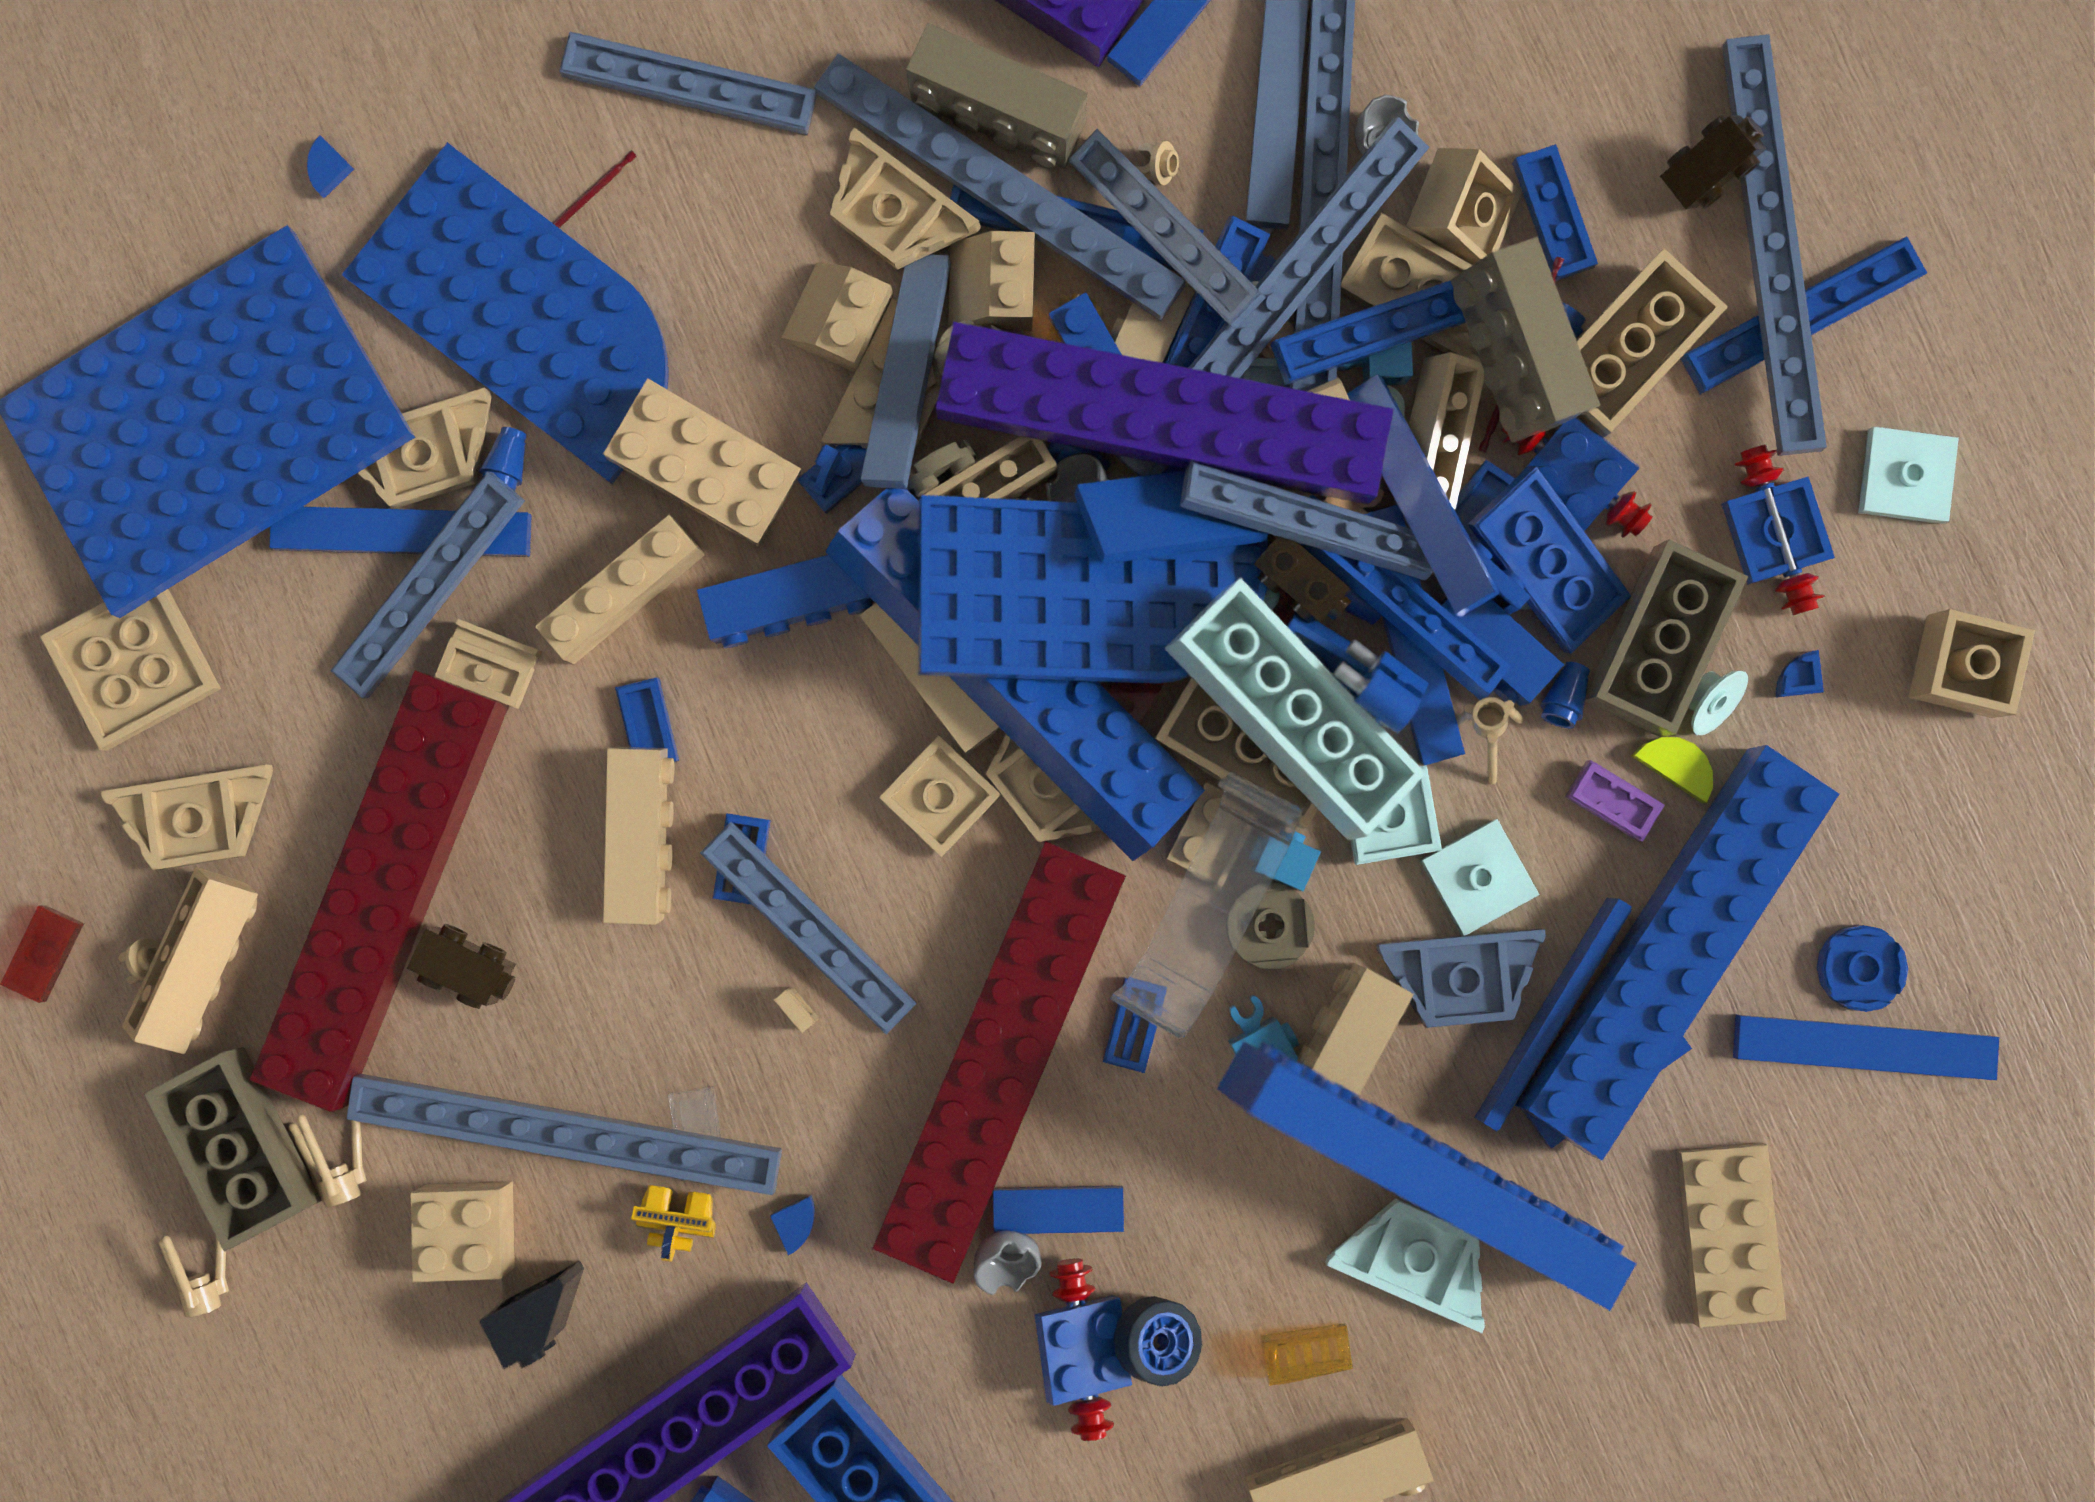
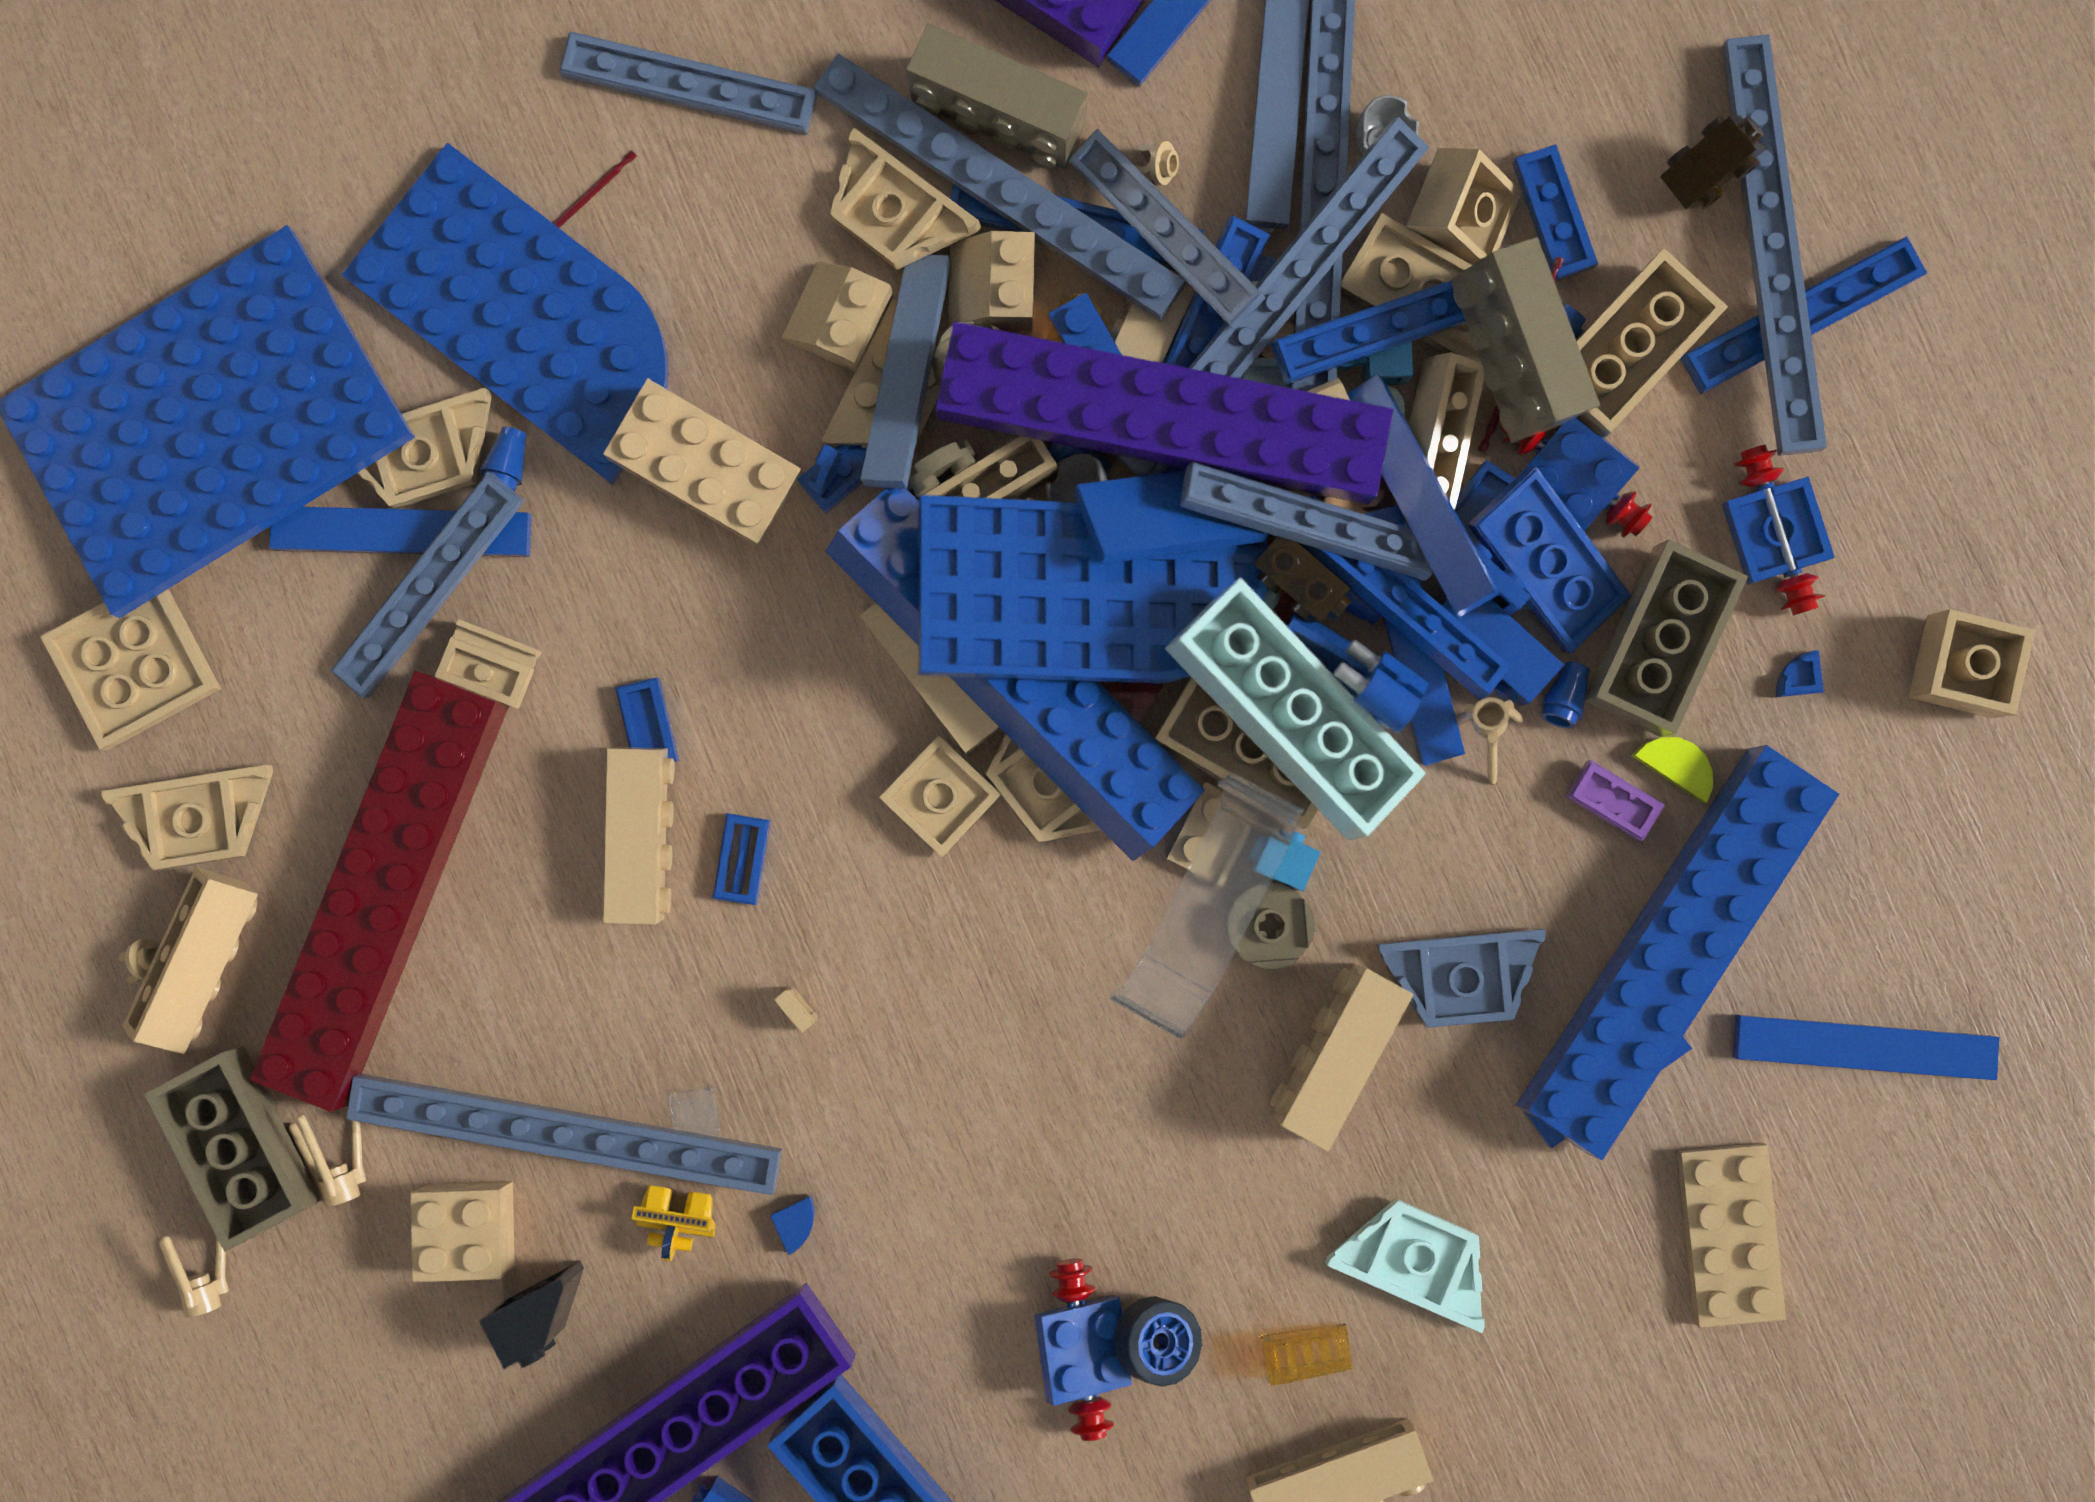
clear red plate [0,905,84,1003] -> none
blue tile [307,135,354,198] -> none
dark brown brick [407,924,516,1009] -> none
tan brick [535,515,705,664] -> none
blue brick [697,555,874,648] -> none
sand blue tile [700,822,917,1035] -> none
dark red brick [872,841,1126,1284] -> none
light grey hair [974,1231,1042,1295] -> none
blue tile [993,1186,1124,1234] -> none
blue tile [1102,977,1167,1073] -> none
blue brick [1217,1041,1636,1311] -> none
dark azure brick [1228,995,1300,1061] -> none
light aqua plate [1350,765,1442,865] -> none
light aqua plate [1420,819,1540,936] -> none
blue tile [1474,898,1632,1131] -> none
light aqua piece [1689,670,1748,736] -> none
blue tile [1817,925,1908,1012] -> none
light aqua plate [1858,427,1959,524] -> none

